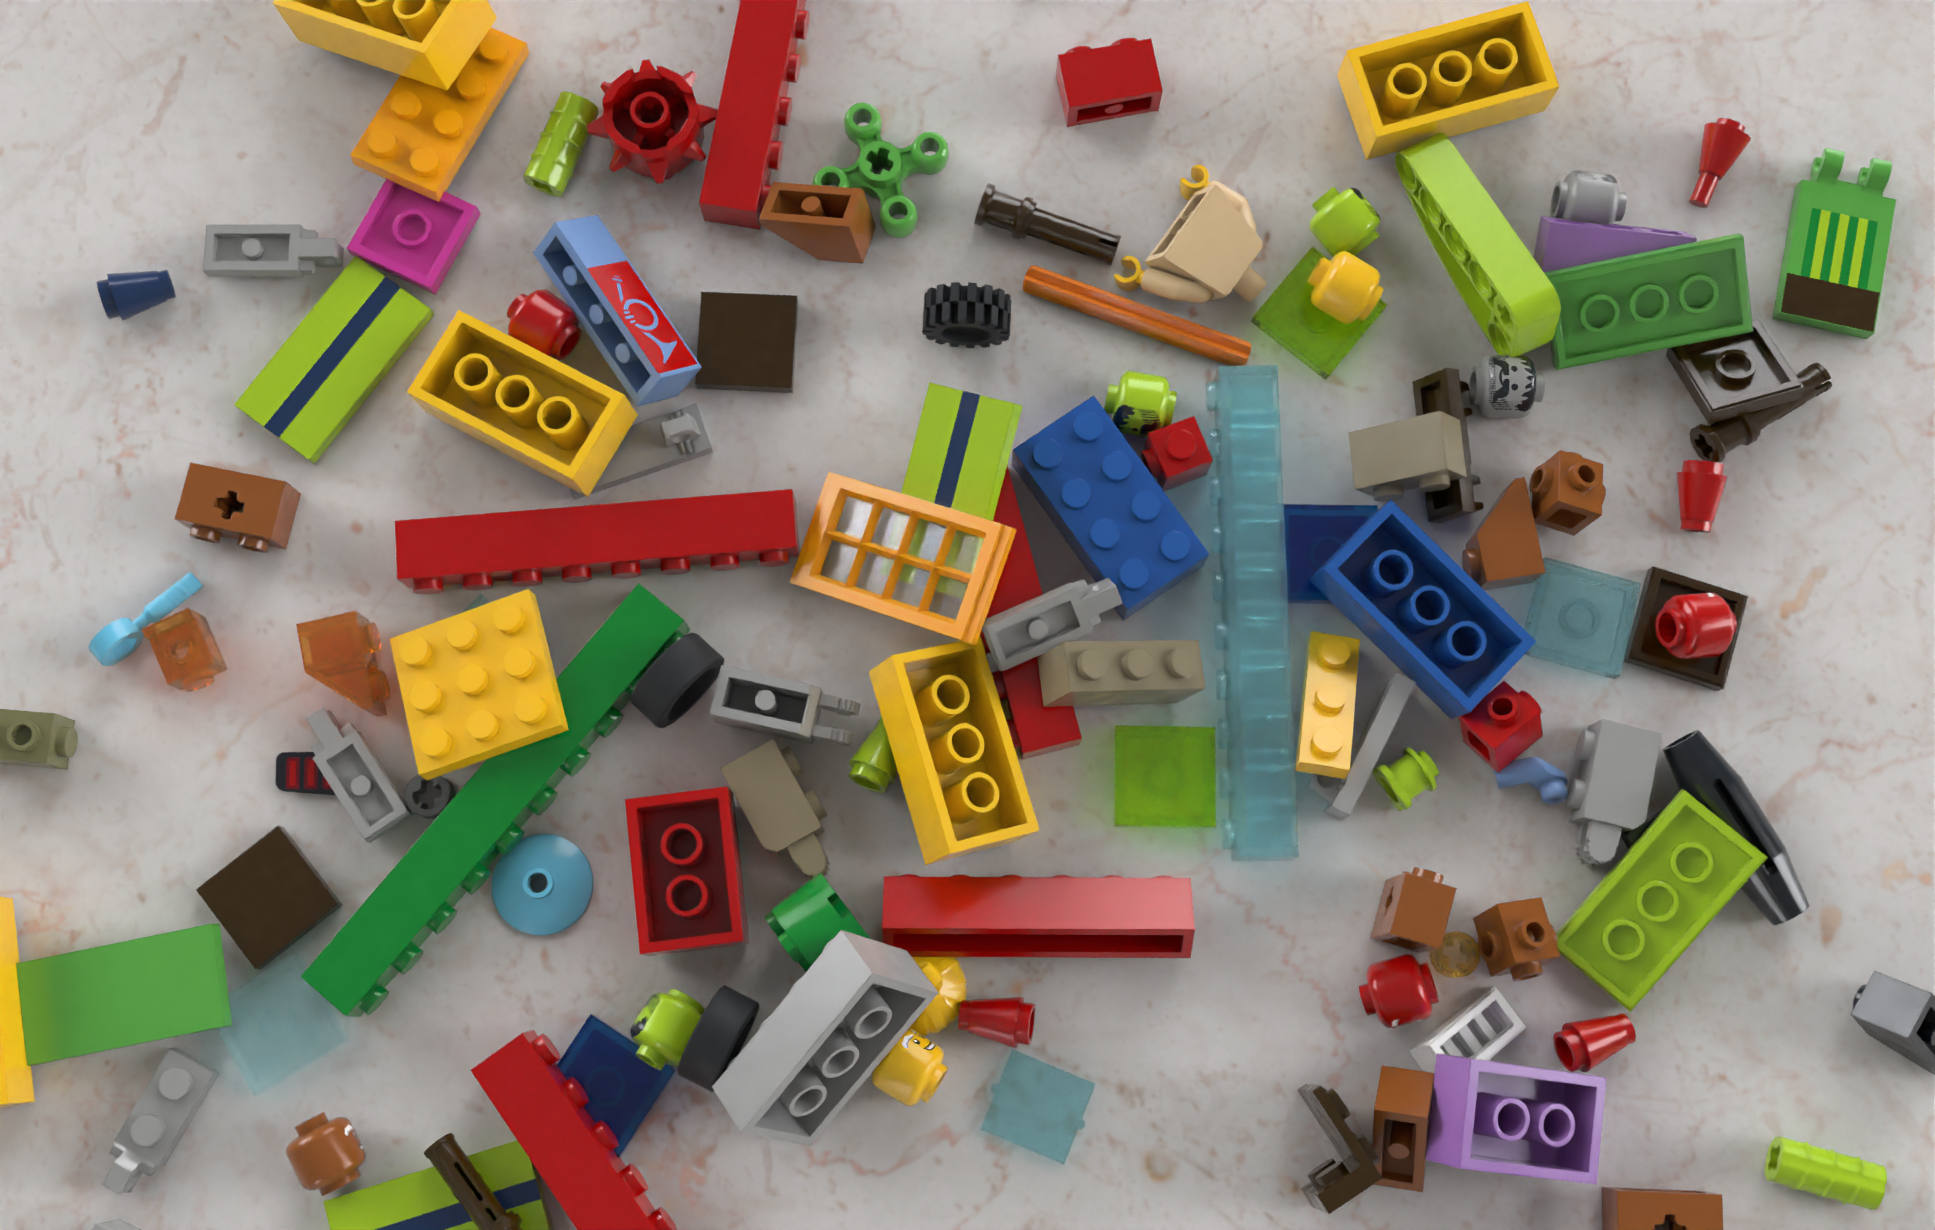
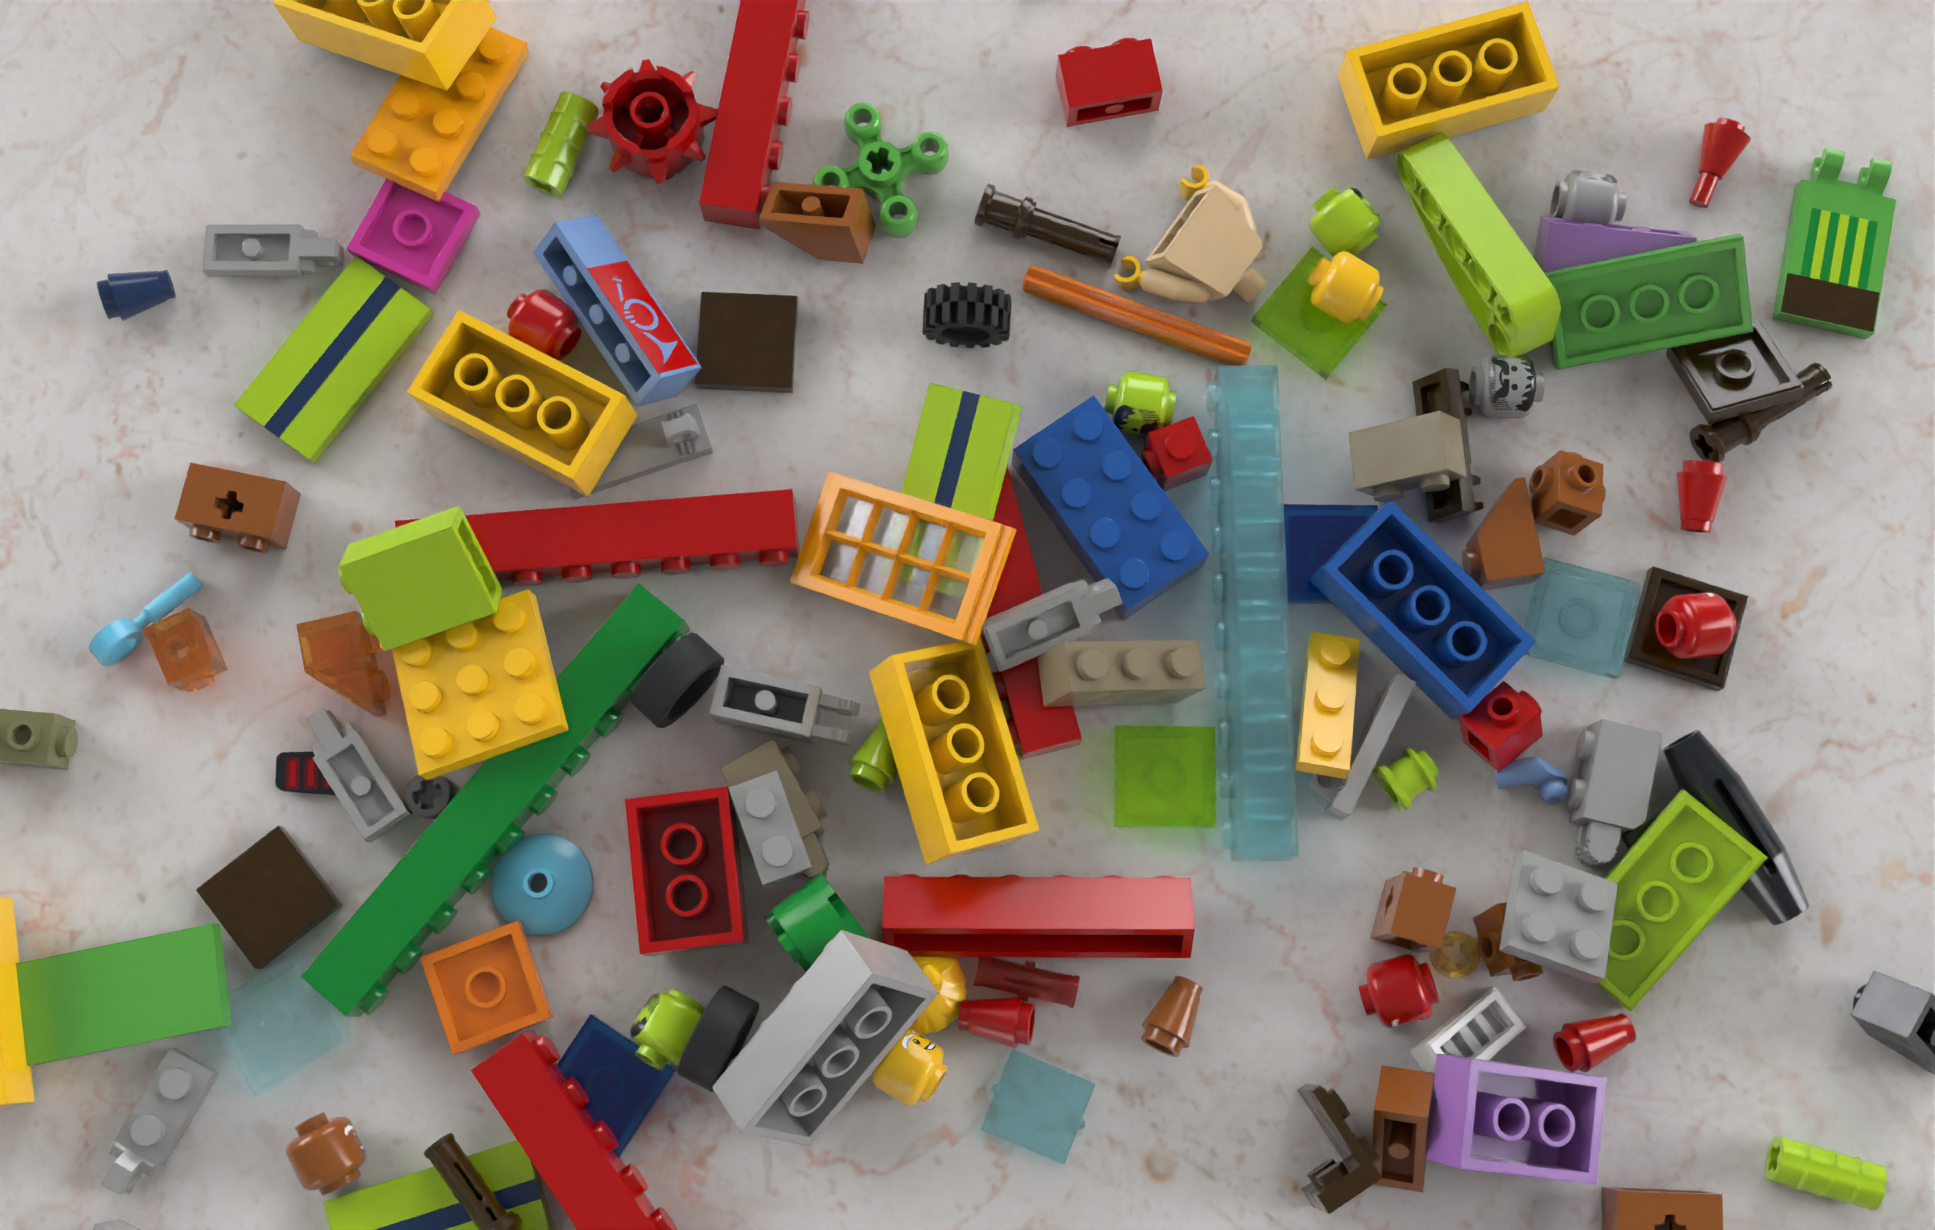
none -> lime brick [338,505,503,651]
none -> orange plate [420,920,554,1055]
none -> light grey plate [728,770,812,886]
none -> clear red pin [973,957,1080,1008]
none -> dark orange cone [1141,976,1203,1057]
none -> light grey plate [1499,850,1618,984]

